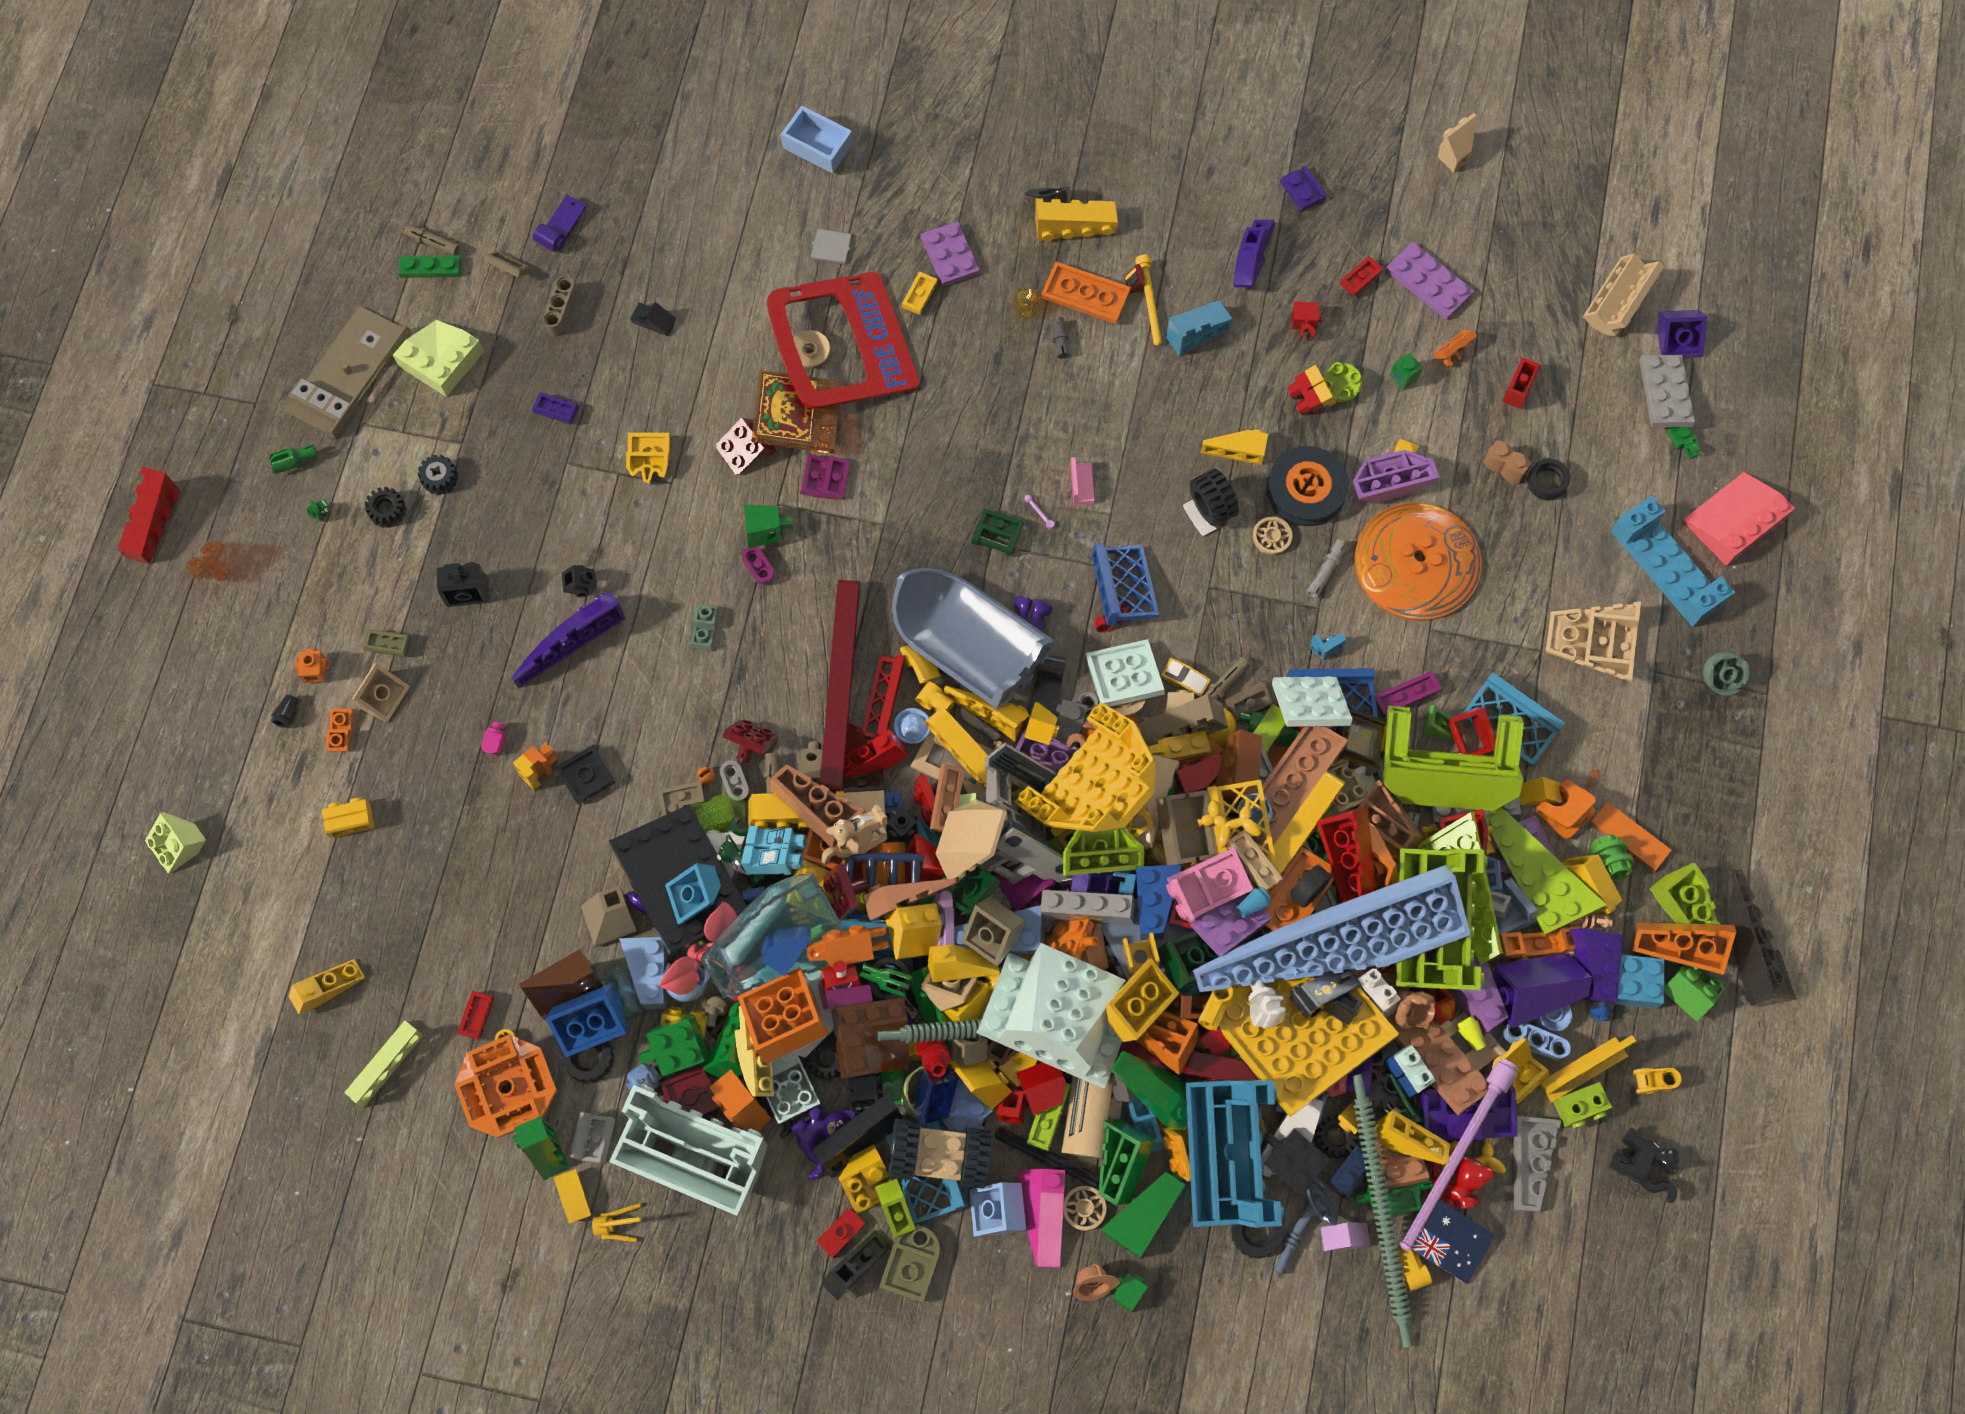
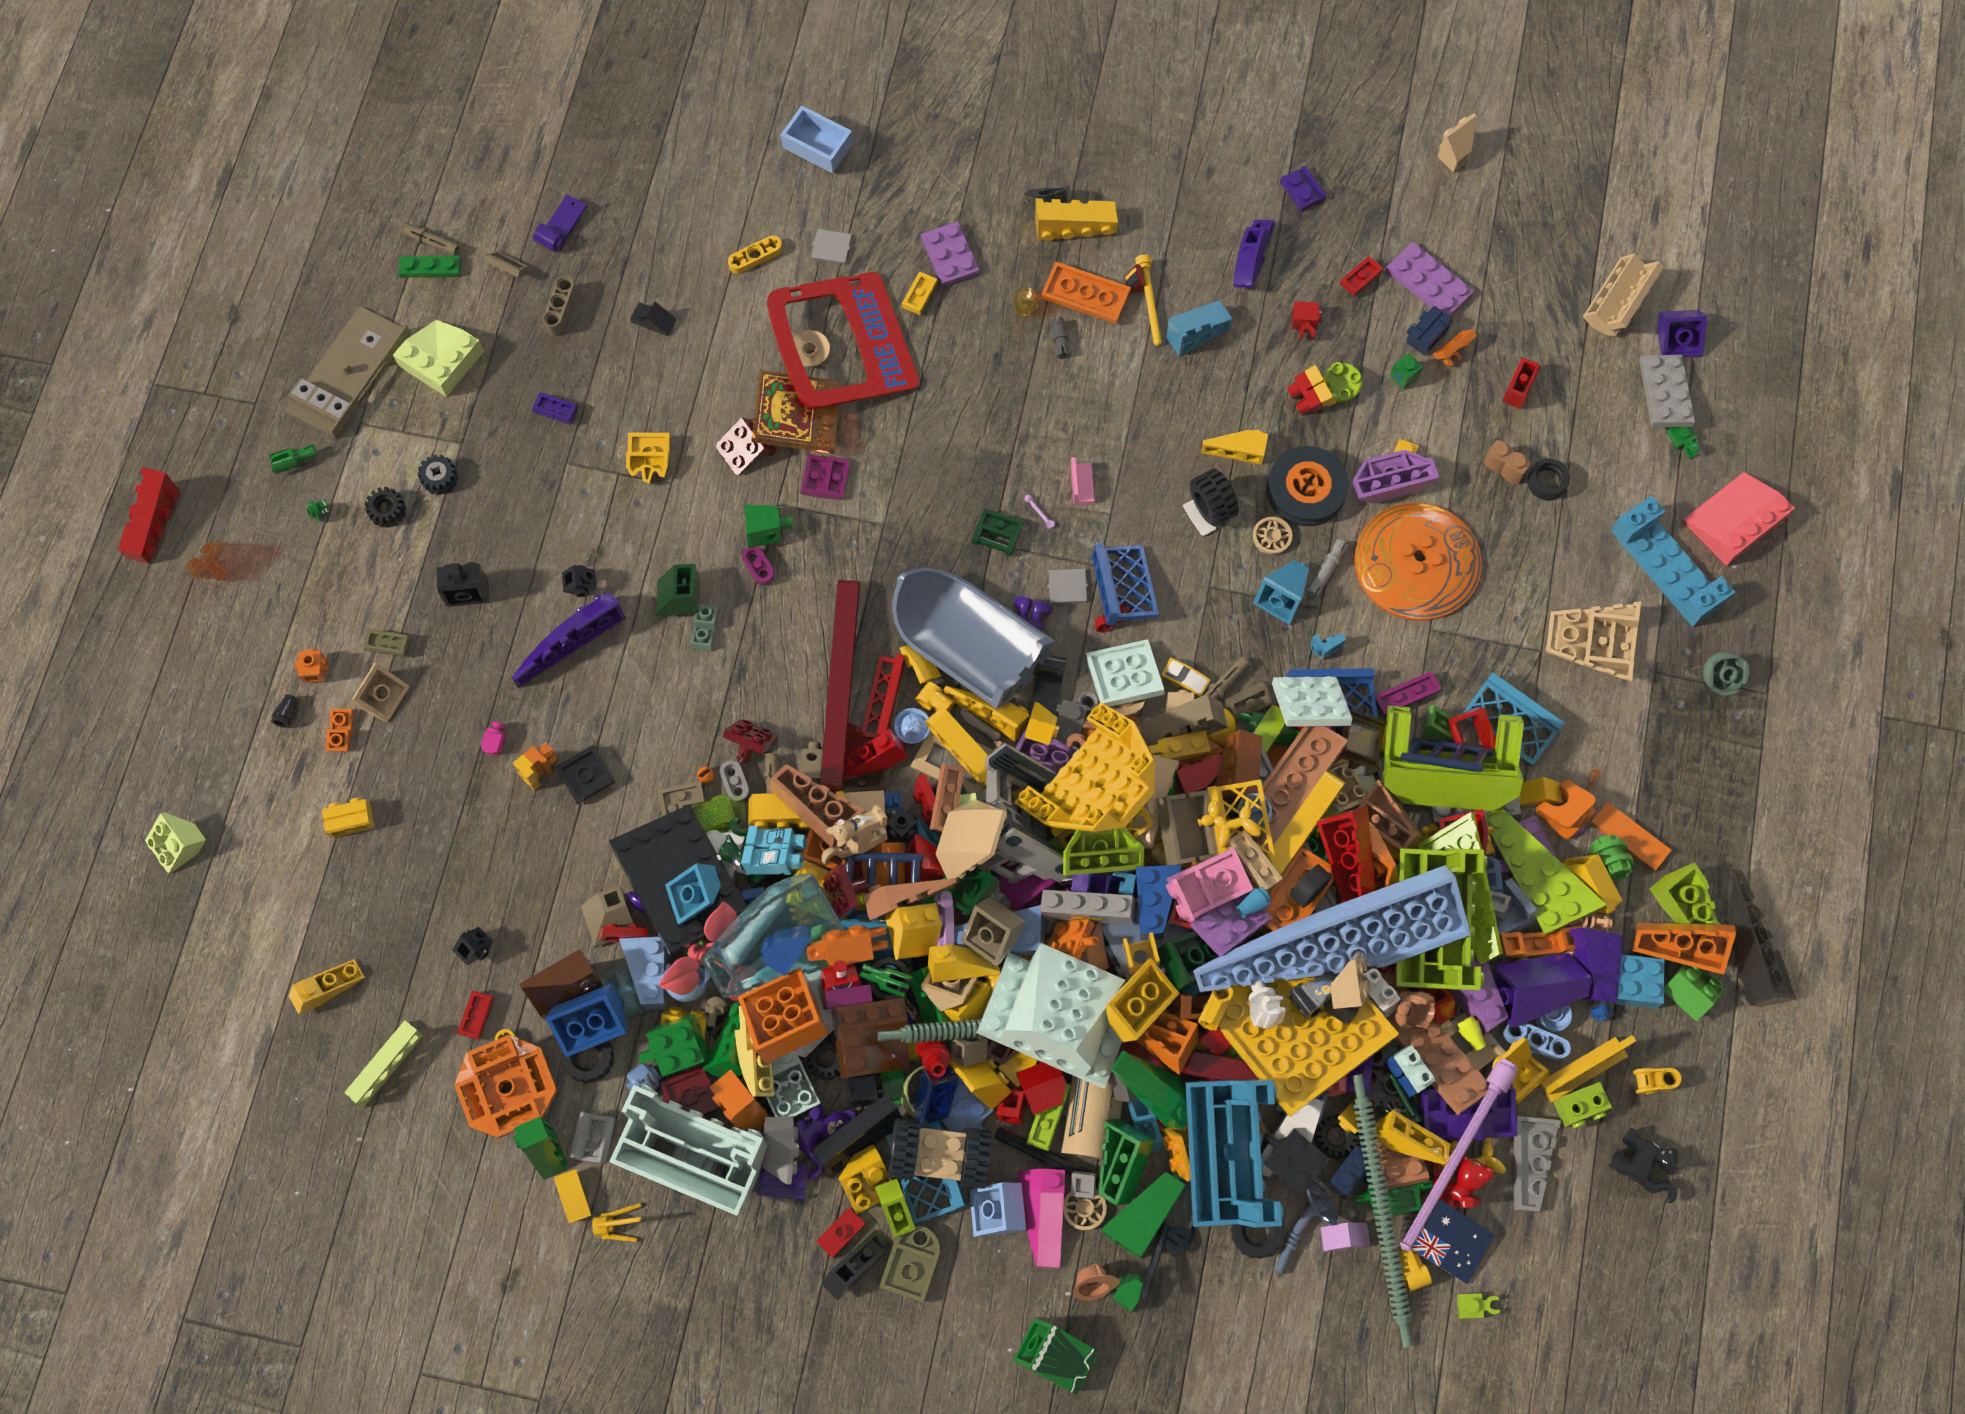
none -> black brick [452,927,493,965]
none -> red plate [599,924,648,942]
none -> dark green slope [656,563,700,616]
none -> yellow beam [728,236,782,274]
none -> dark purple plate [758,1164,808,1200]
none -> light grey slope [762,1117,799,1184]
none -> slope [1013,1318,1098,1395]
none -> light grey piece [1047,569,1088,604]
none -> light grey plate [1071,1171,1096,1199]
none -> black piece [1139,1223,1195,1302]
none -> dark azure slope [1253,560,1309,625]
none -> tan slope [1330,951,1370,1009]
none -> dark blue bar [1400,737,1492,772]
none -> dark blue brick [1406,306,1453,355]
none -> lime plate [1456,1293,1500,1319]

